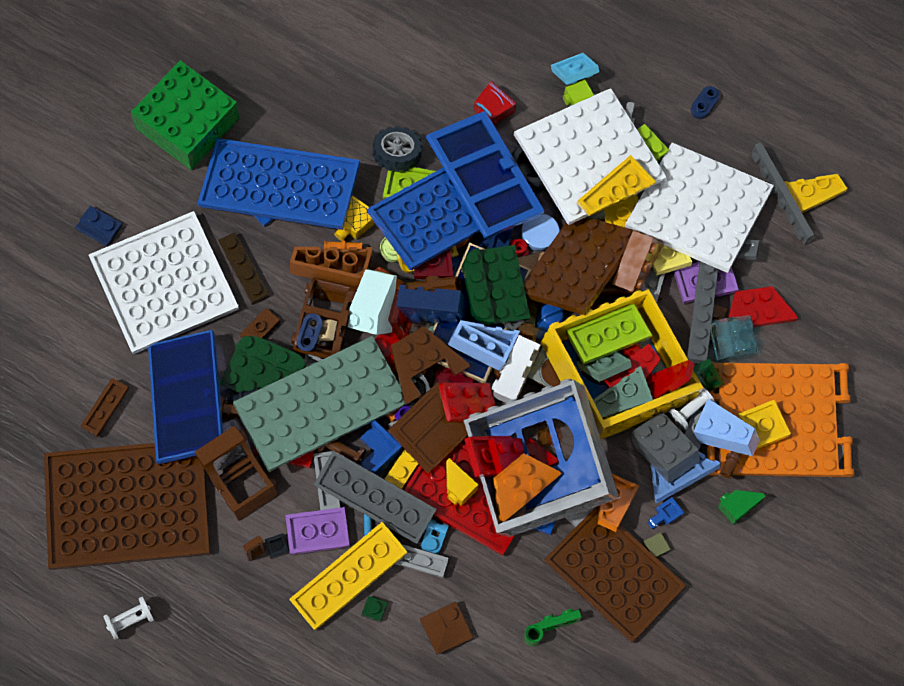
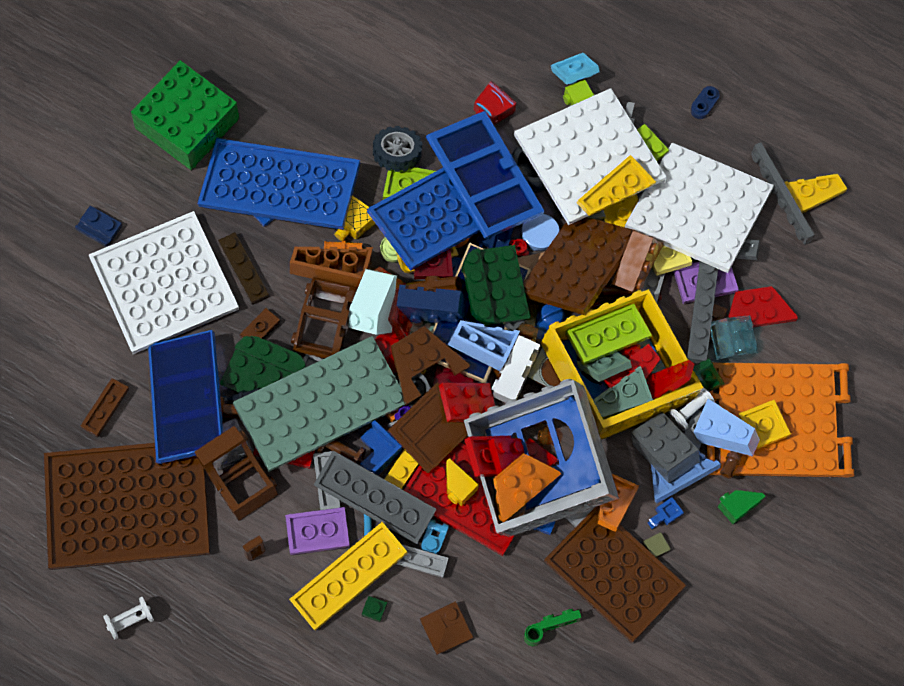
black tile [265,533,290,559] -> none
dark blue plate [297,314,323,351] -> none
tan plate [305,320,337,342] -> none

